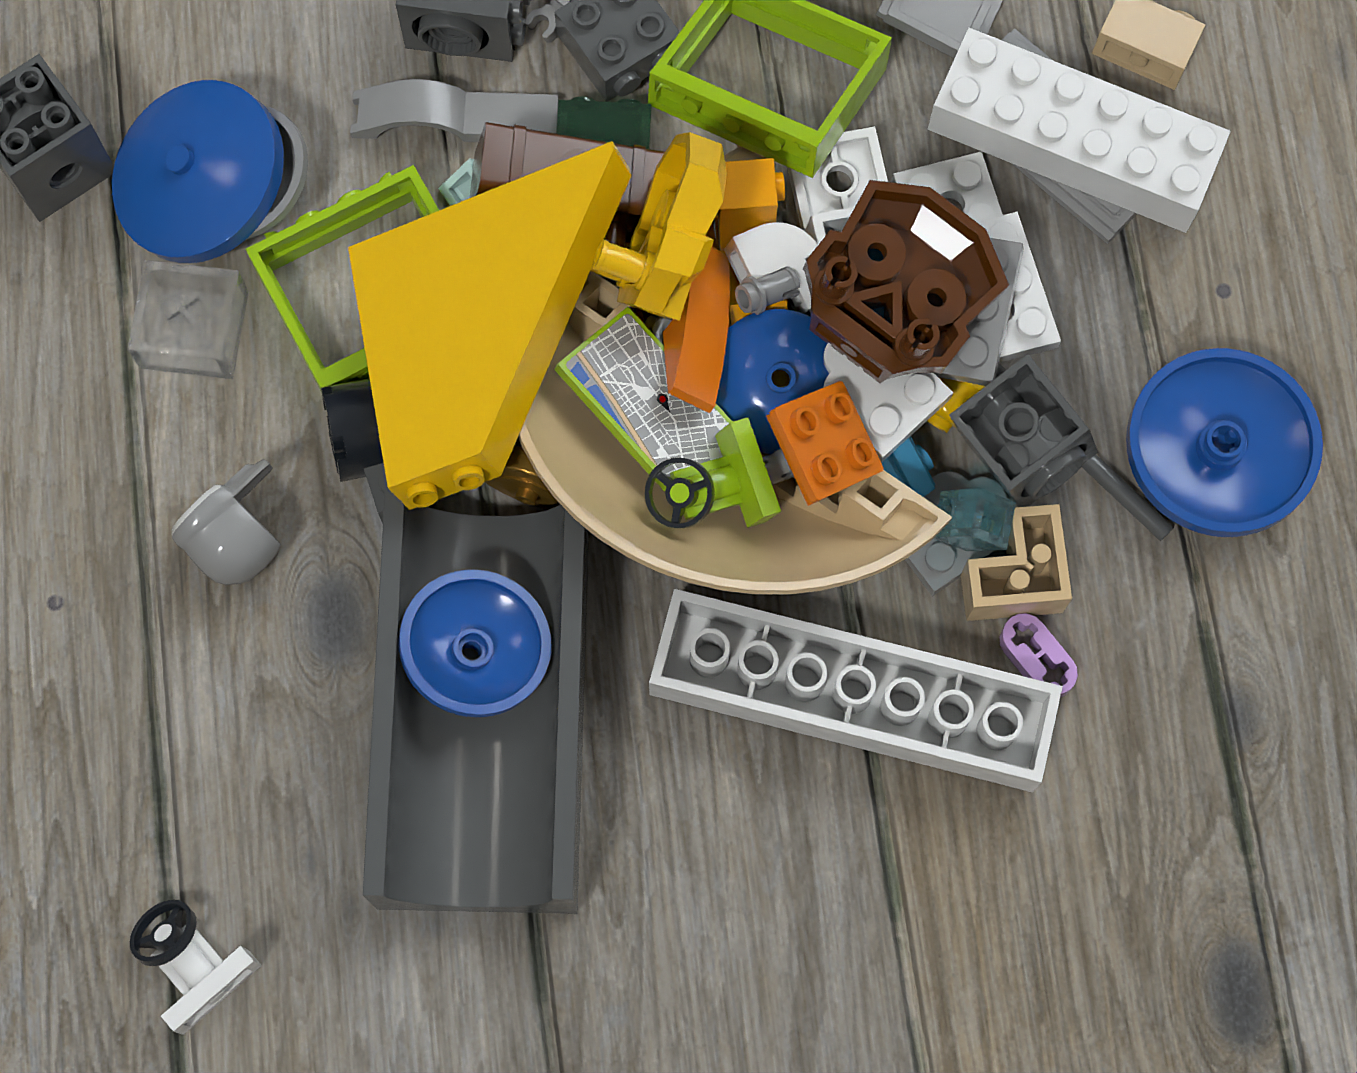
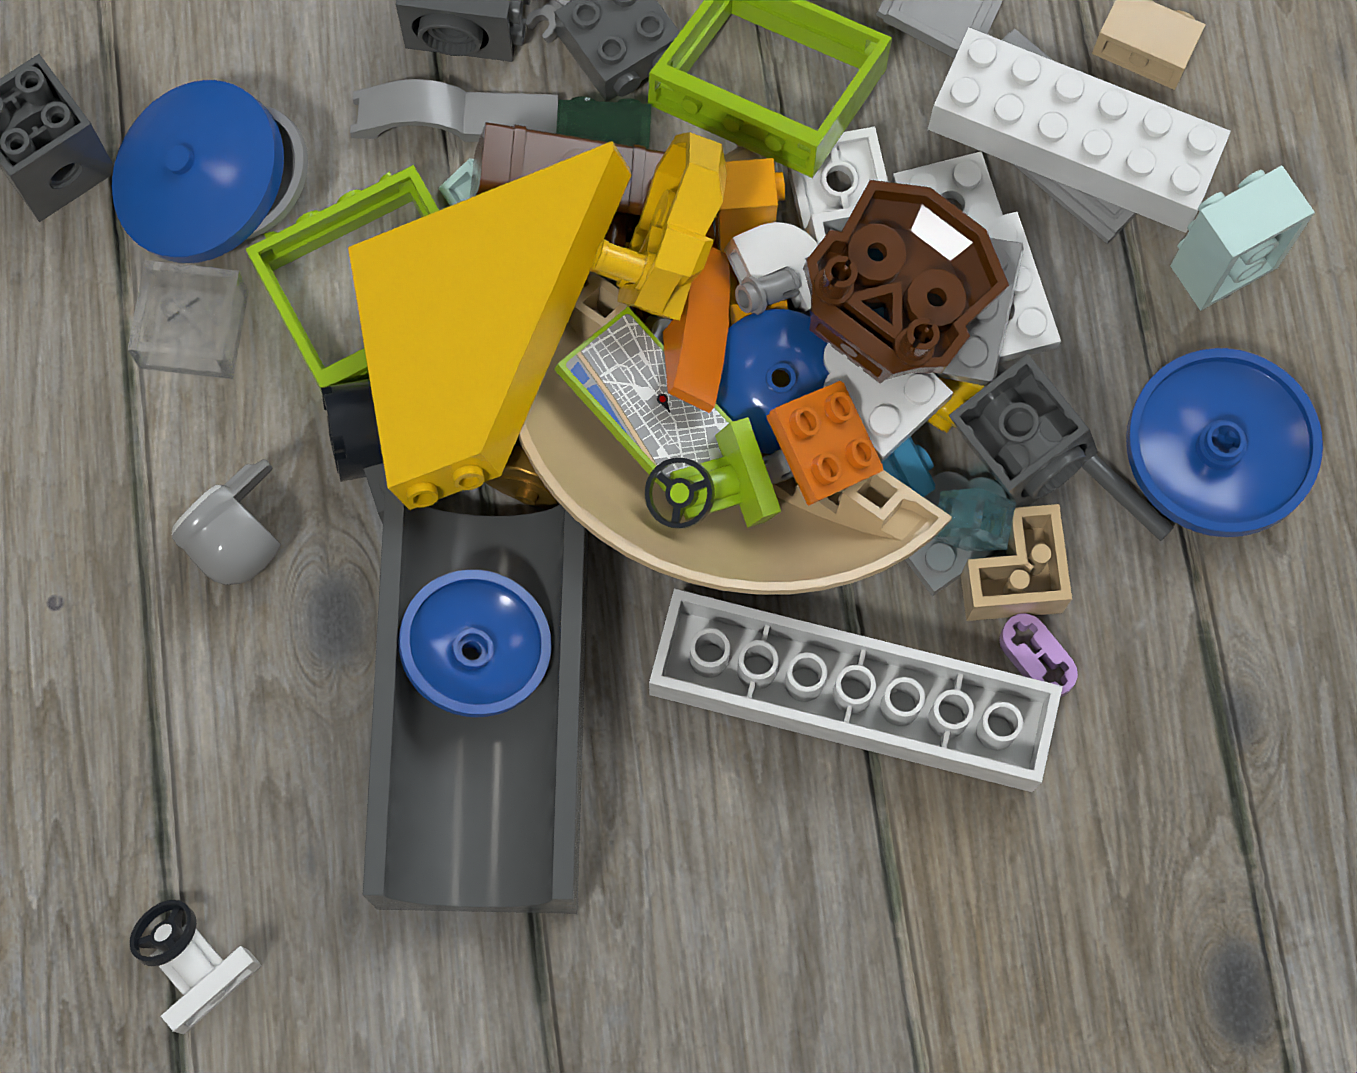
none -> light aqua brick [1170,165,1315,311]

